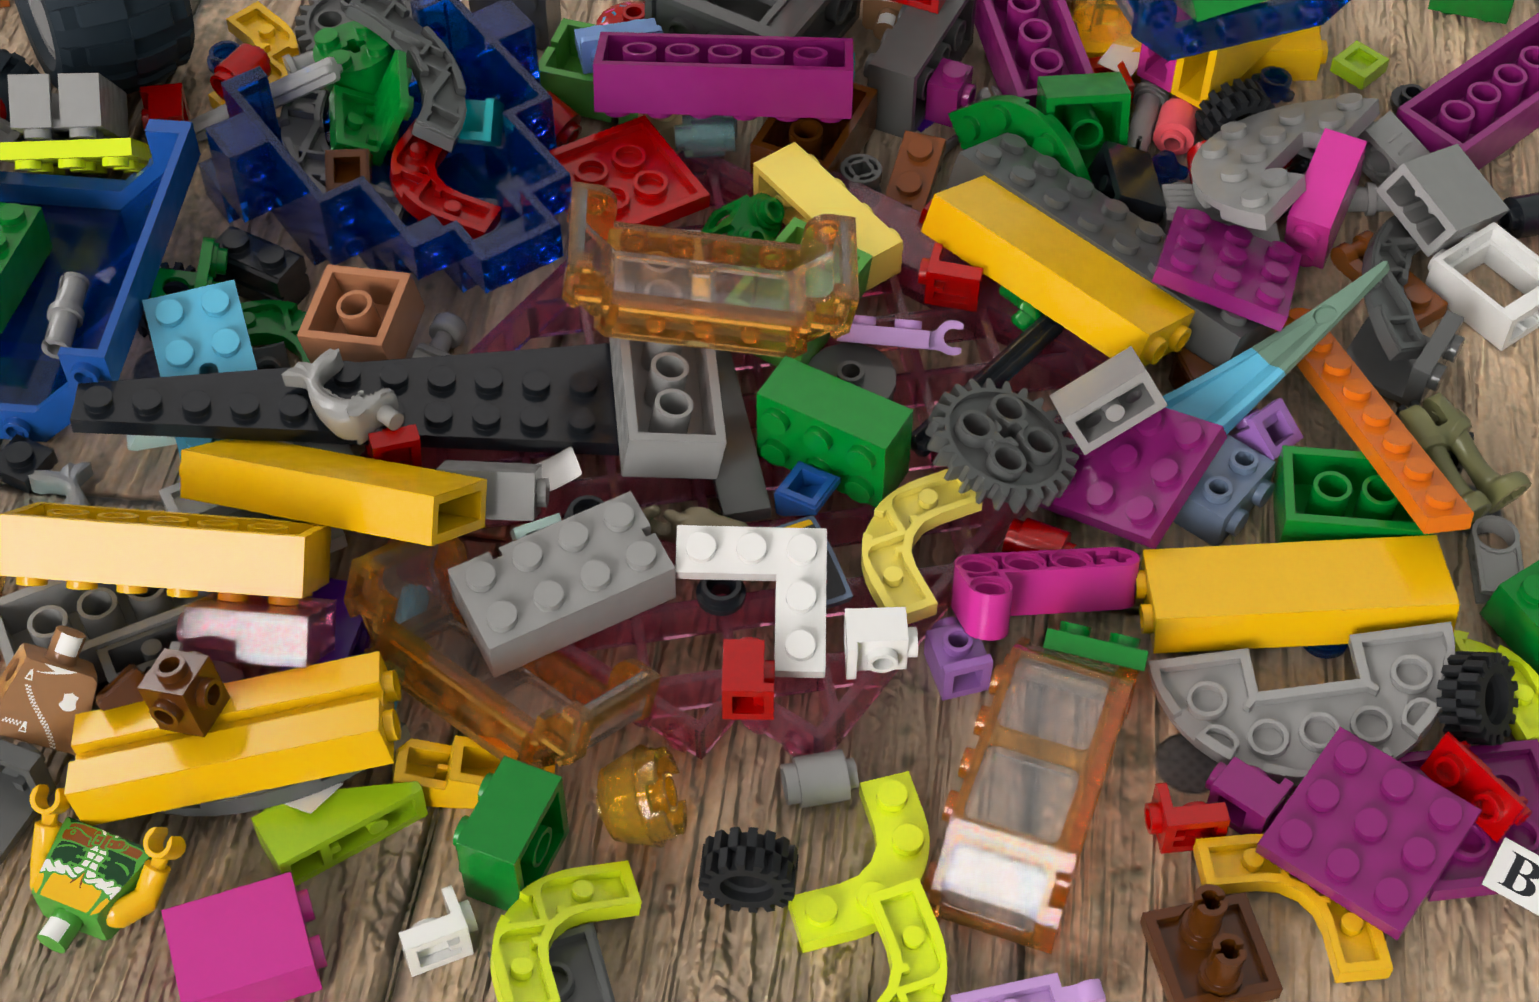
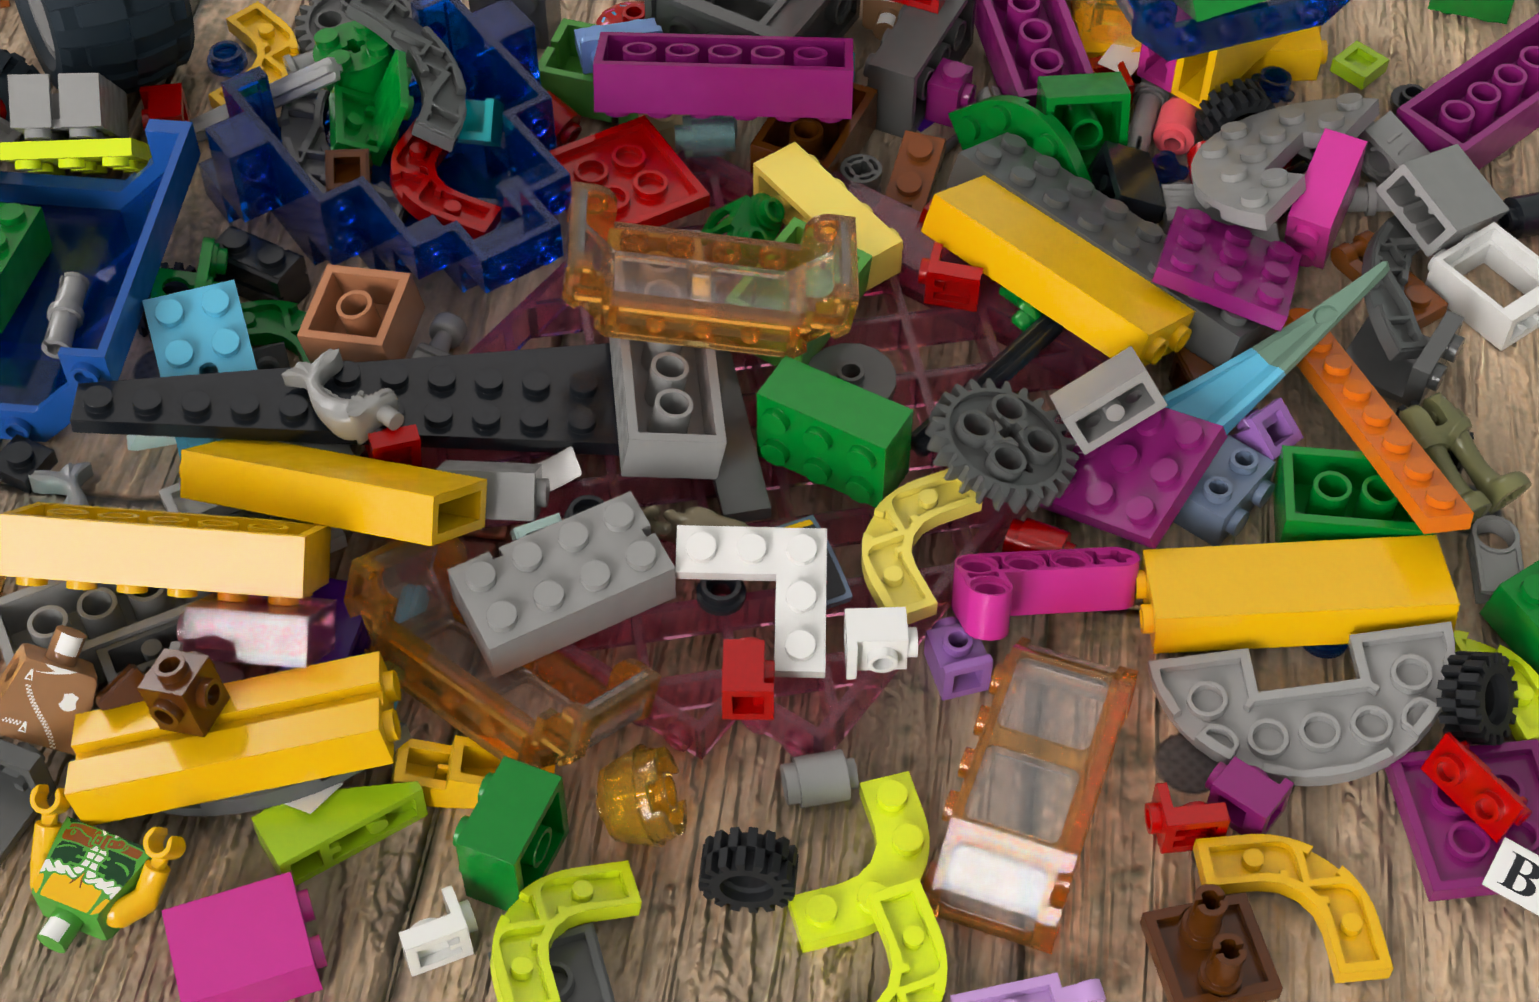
red brick [210,43,272,102] -> none
blue slope [774,461,841,516] -> none
lavender plate [836,315,964,355] -> none
green plate [1043,621,1149,671] -> none
magenta plate [1255,727,1482,941] -> none

